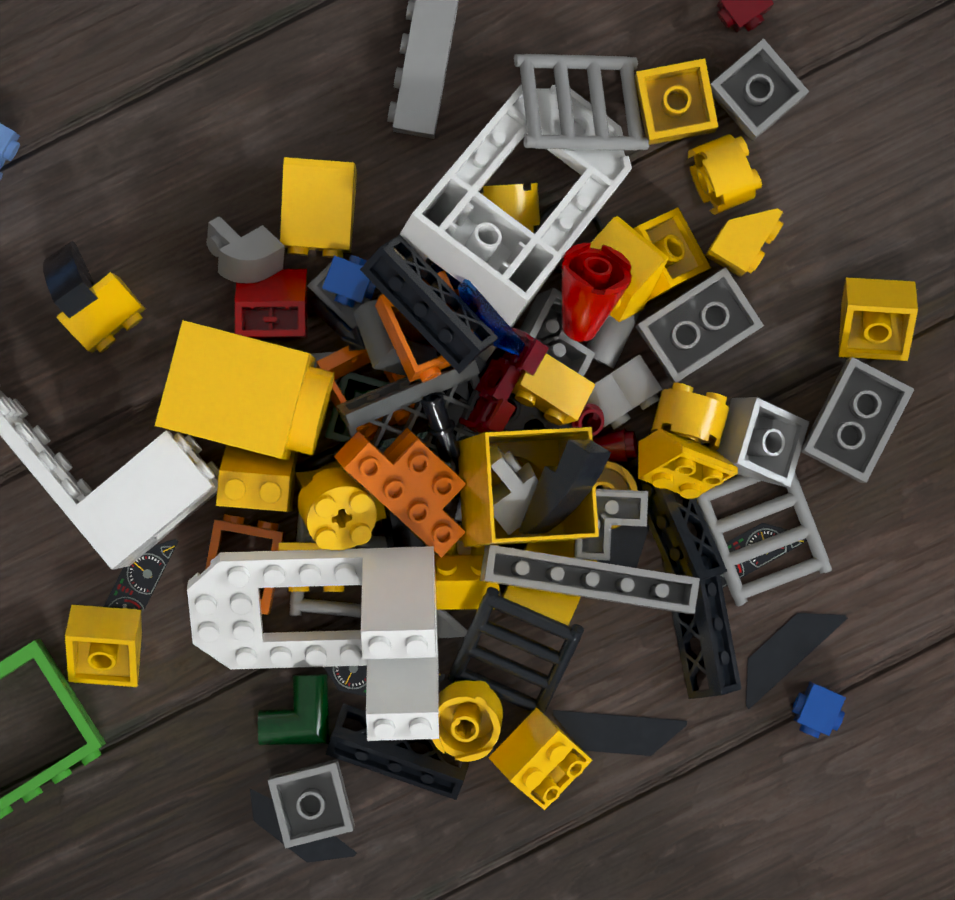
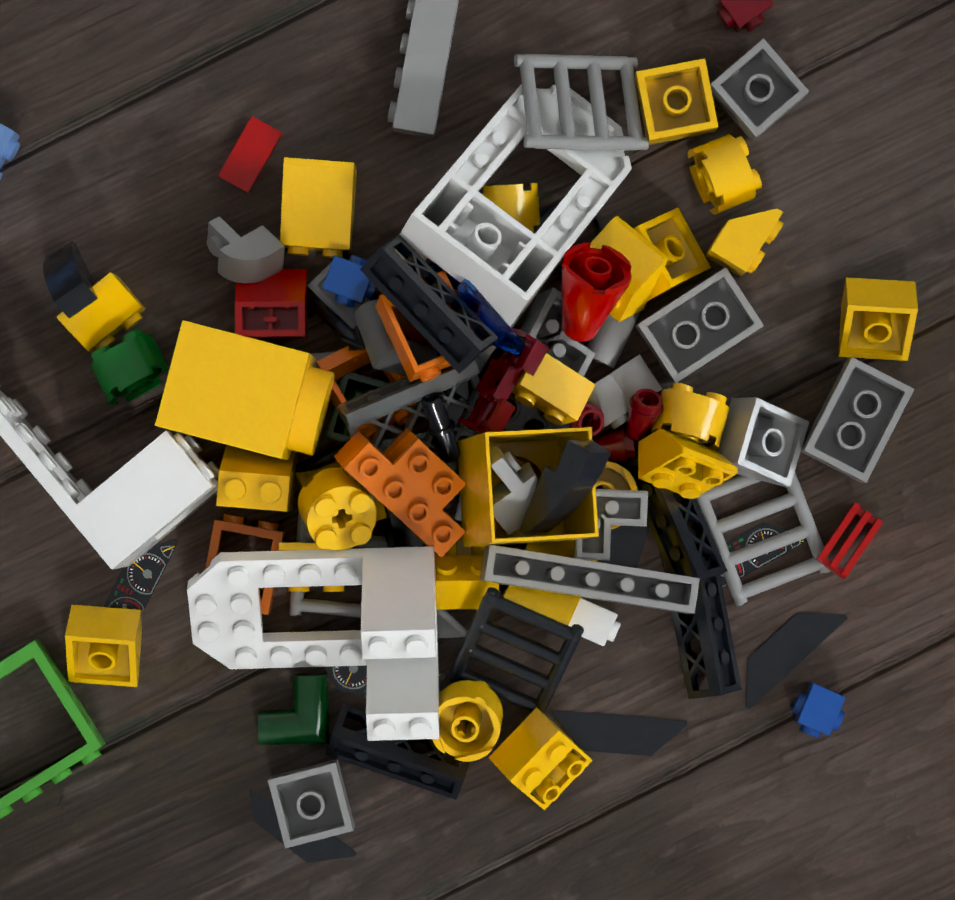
none -> green brick [90,329,170,406]
none -> red tile [218,116,283,194]
none -> white brick [568,598,621,646]
none -> dark red cone [626,389,663,441]
none -> red tile [815,502,884,580]

